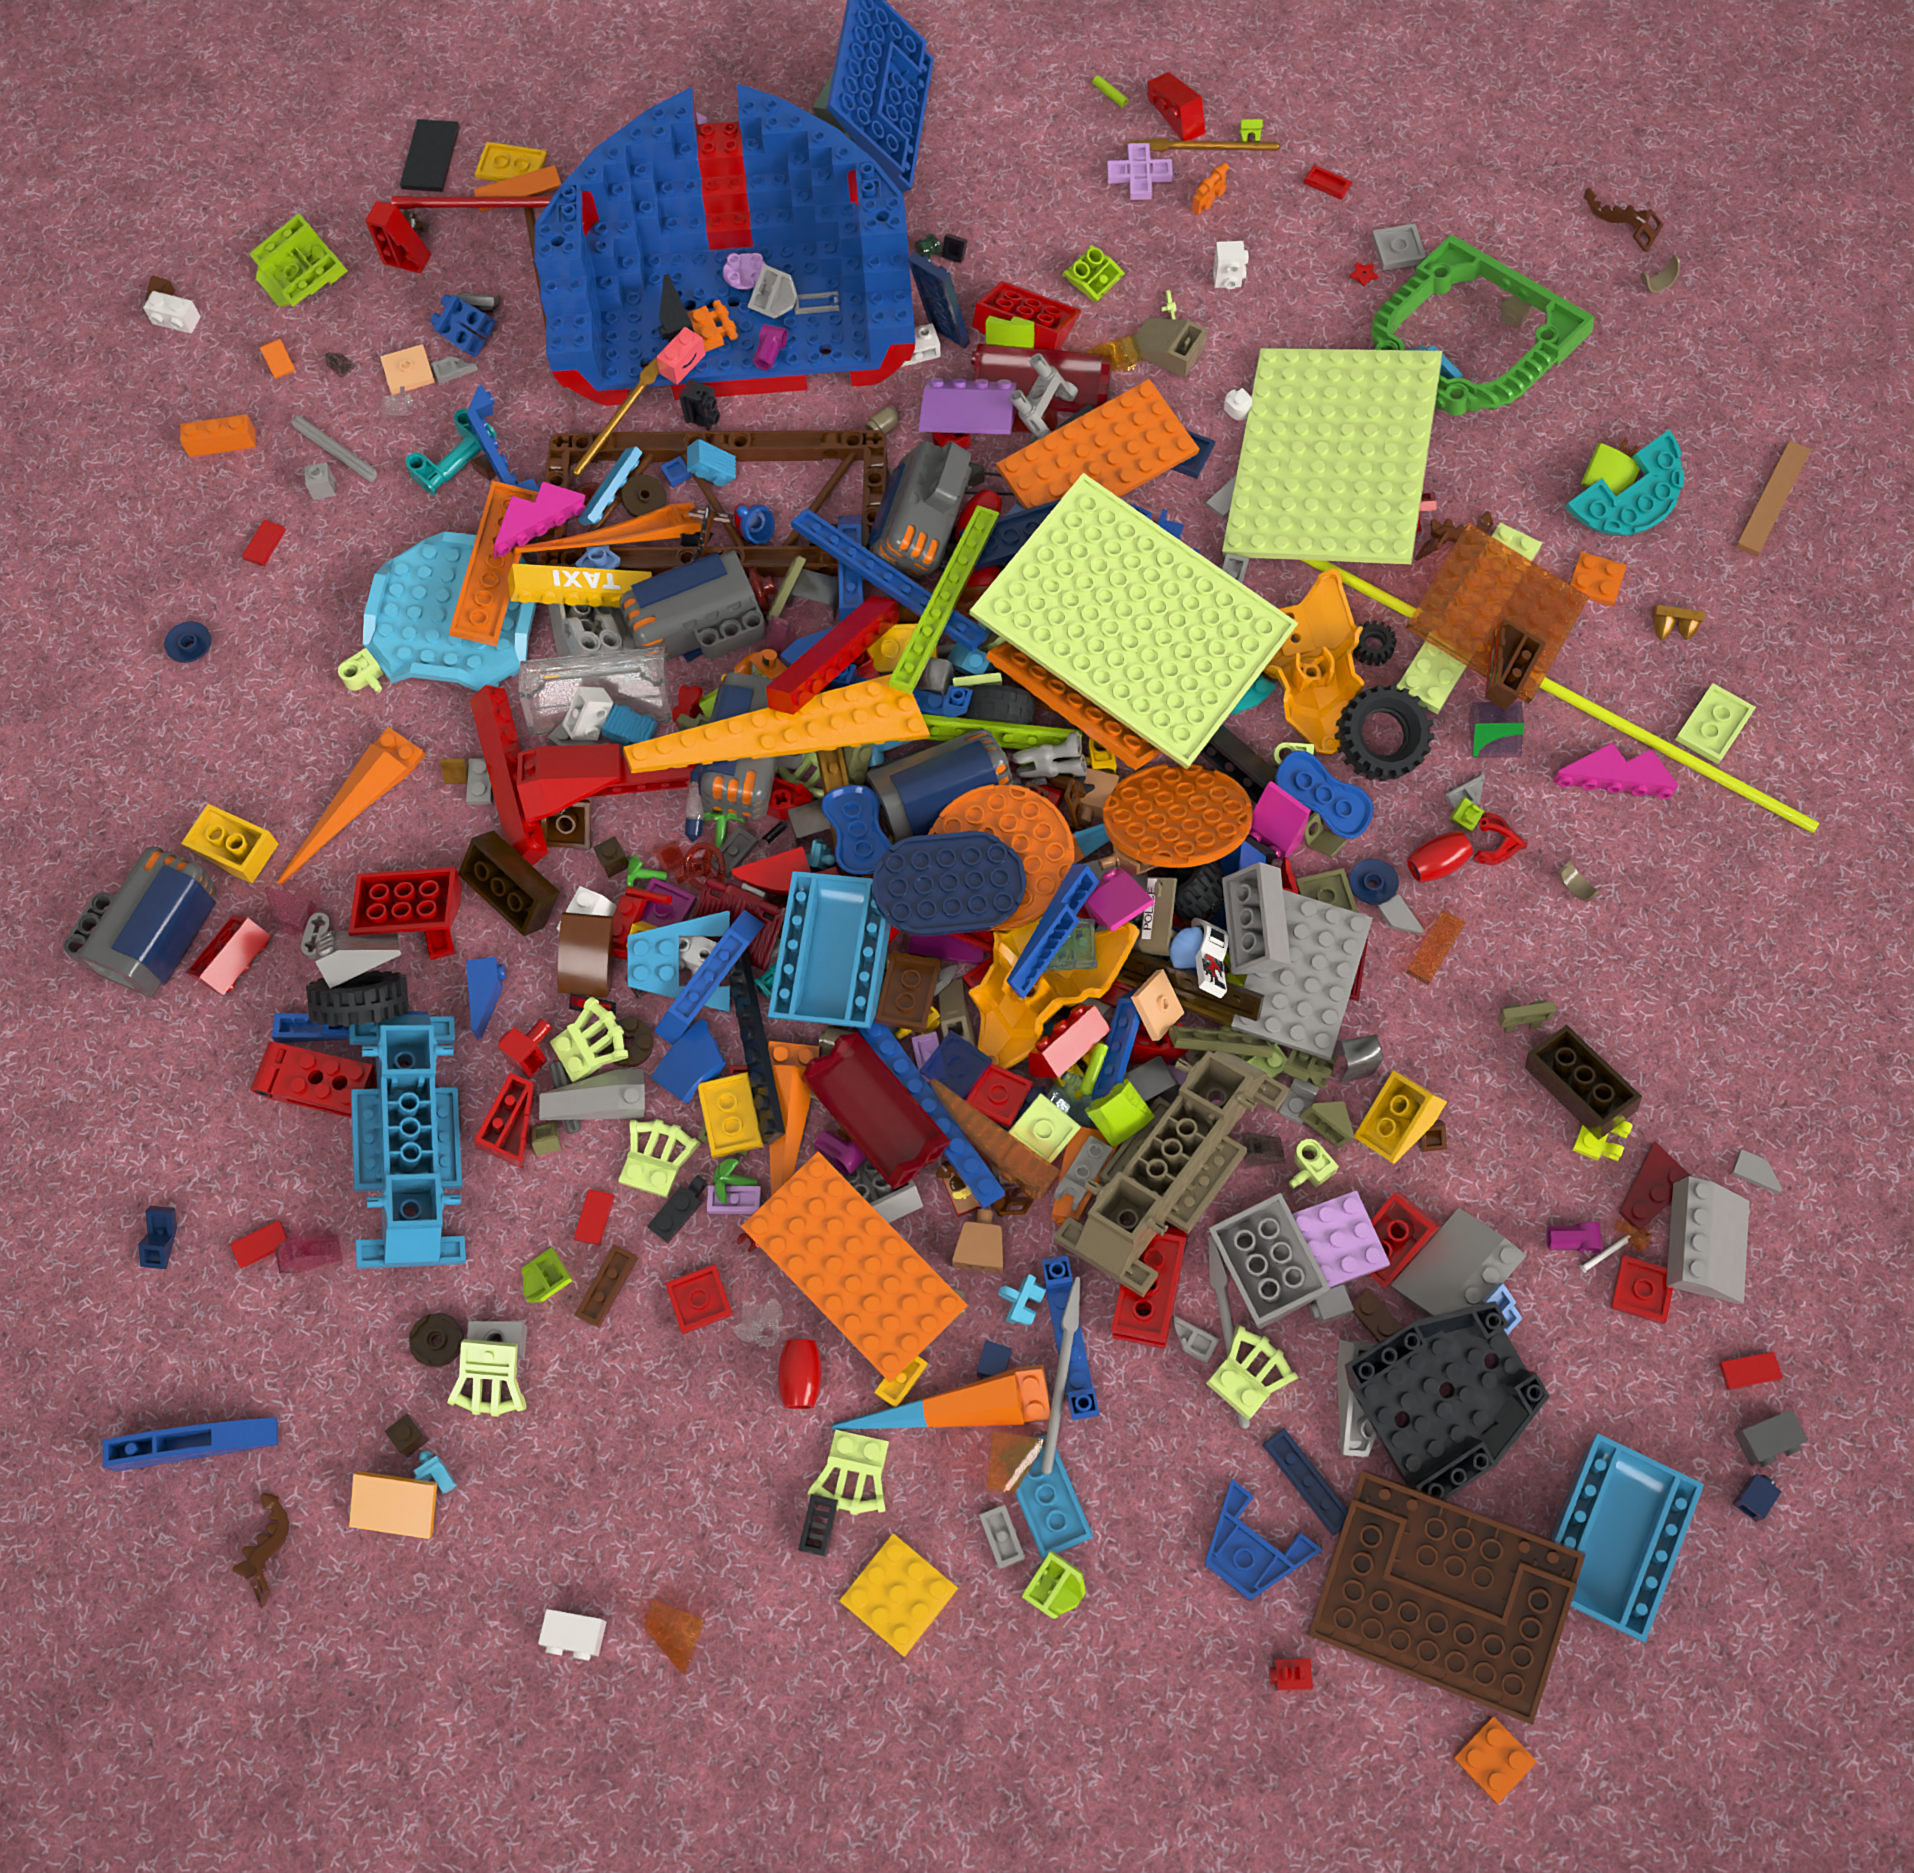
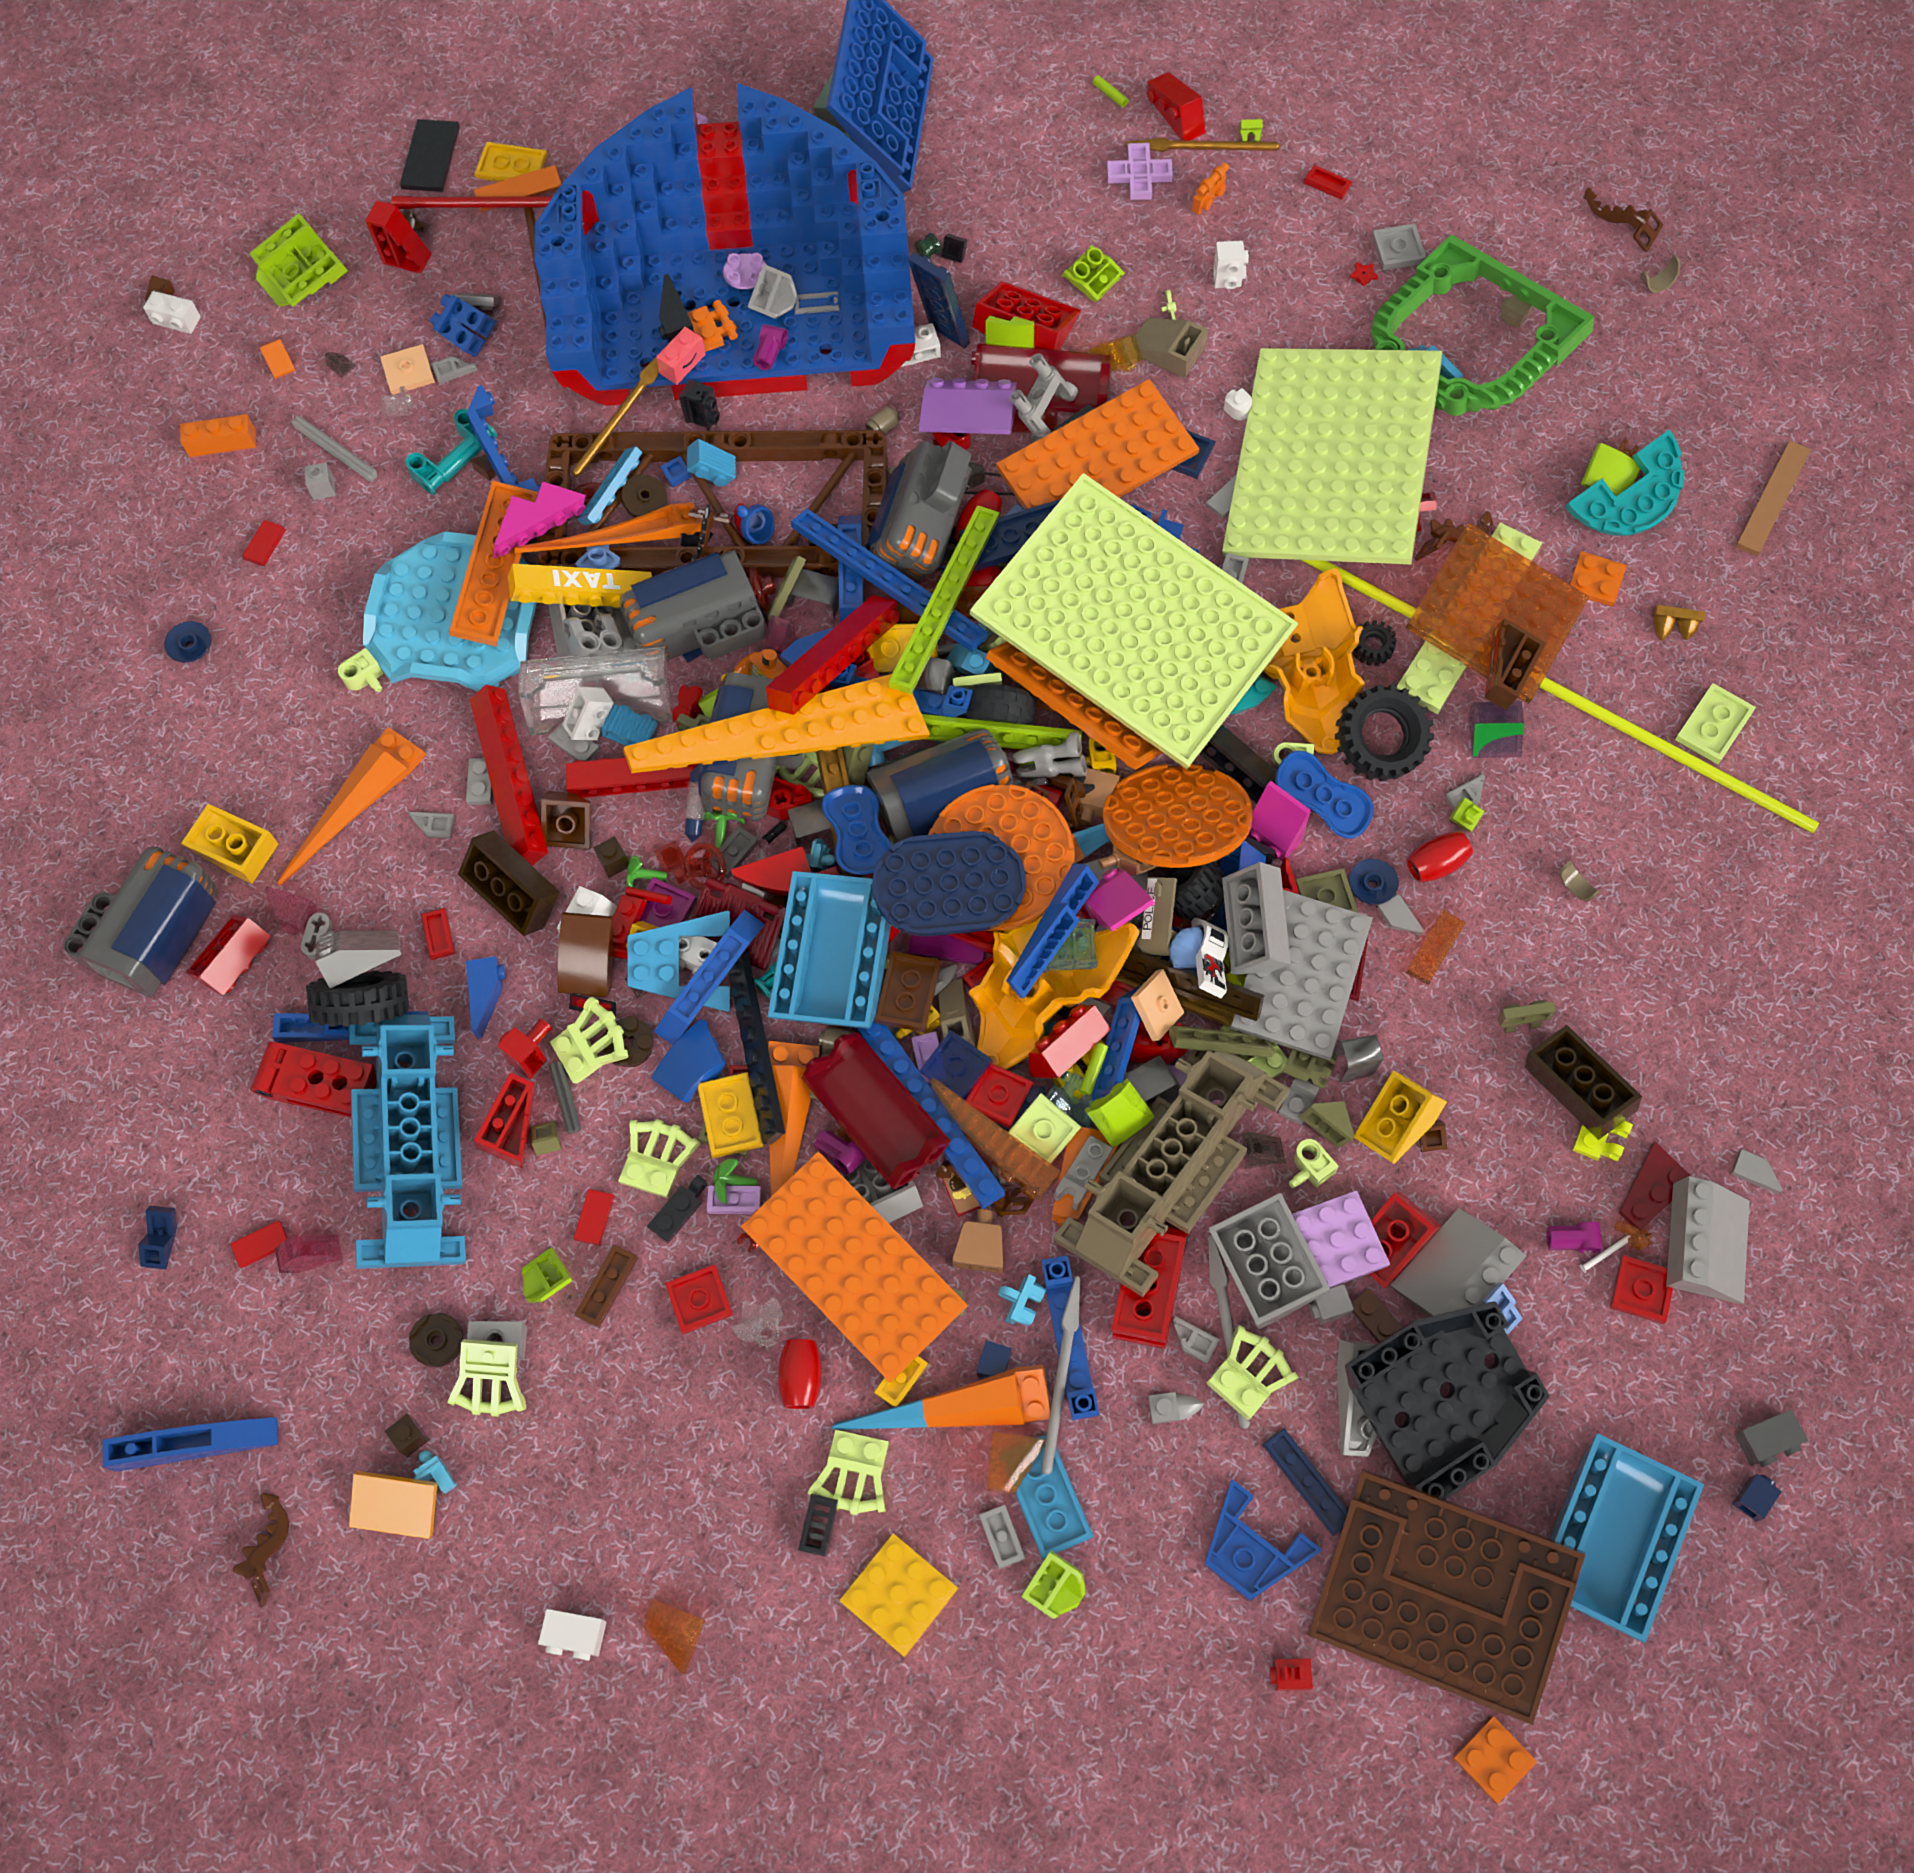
red slope [348,867,462,936] -> none
pearl gold slope [440,758,468,784] -> none
red wedge [517,744,621,823] -> none
light grey wedge [539,1069,645,1120] -> none
olive bracket [1303,812,1346,857] -> none
red helmet [1473,813,1527,865] -> none
dark pink slope [1553,743,1679,799] -> none
red tile [1719,1352,1783,1390] -> none
none -> light grey tile [409,811,455,839]
none -> light grey plate [1148,1392,1204,1424]

